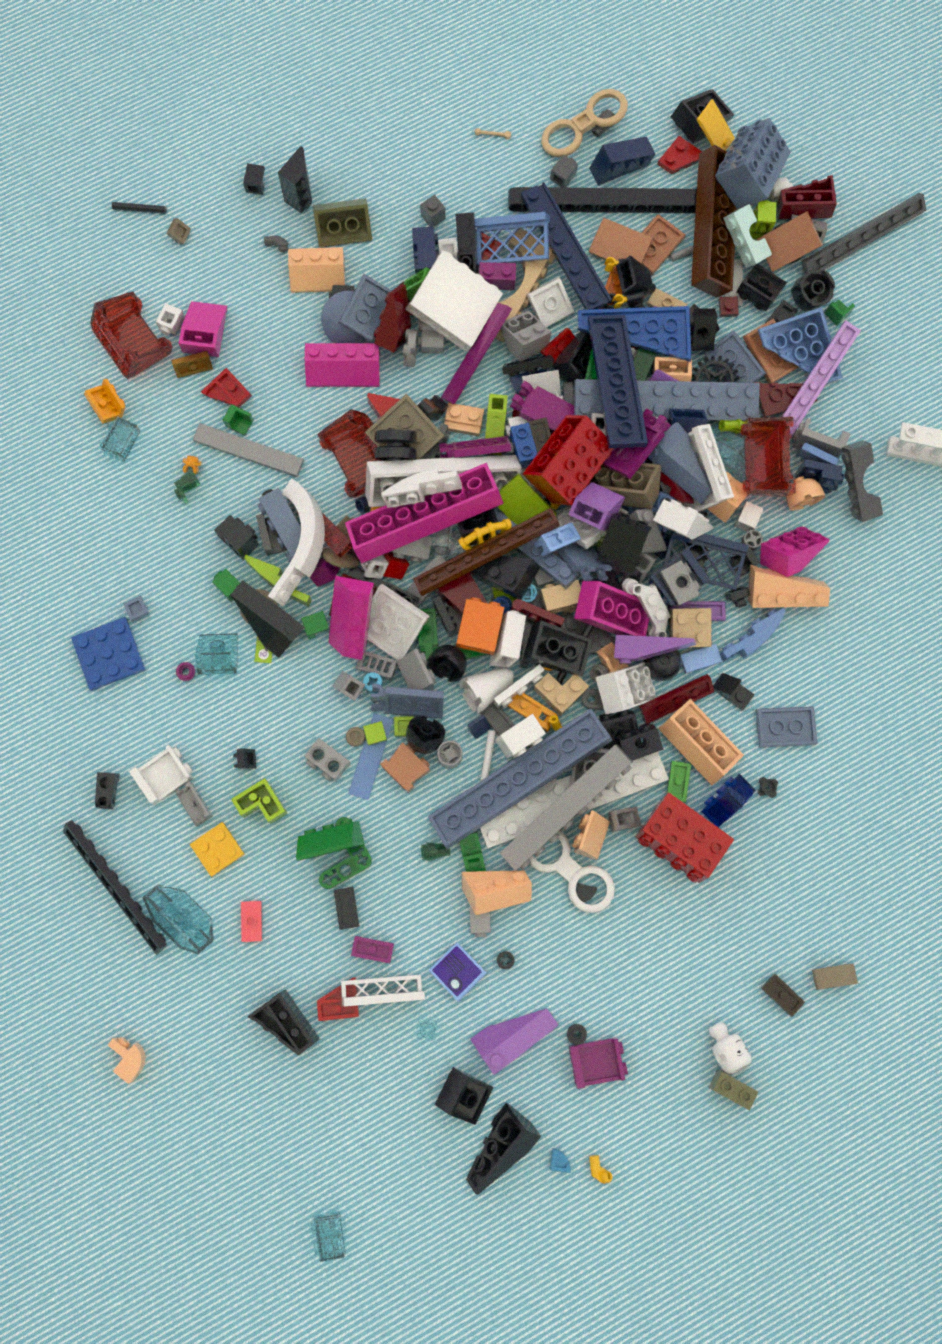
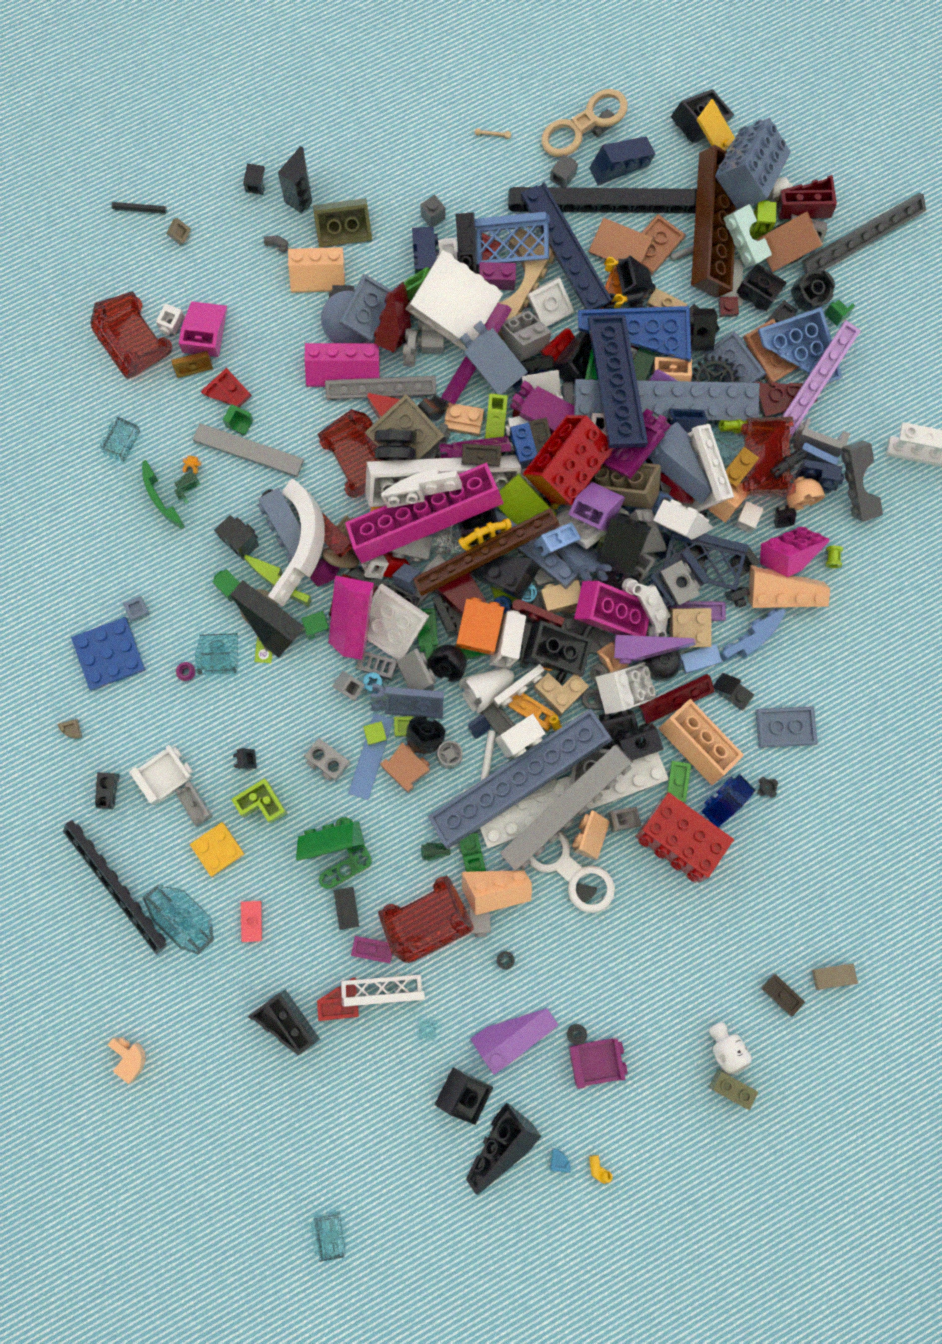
light orange bracket [84,378,125,424] -> none
dark grey panel [256,514,287,556] -> none
dark tan tile [346,727,366,747] -> none
dark blue hinge [355,497,371,513] -> none
dark purple slope [428,942,487,1002] -> none
red wing [657,136,702,174] -> none
flat silver wheel [741,530,763,552] -> none
none -> dark tan tile [58,719,83,739]
none -> green slope [142,460,185,529]
none -> light grey tile [325,375,436,399]
none -> clear red windscreen [378,875,474,963]
none -> sand blue panel [392,563,421,595]
none -> sand blue tile [459,320,527,395]
none -> dark brown plate [461,444,501,466]
none -> pearl gold plate [725,447,759,489]
none -> black pin [769,447,807,479]
none -> black tile [774,505,797,529]
none -> lime bush [825,546,843,568]

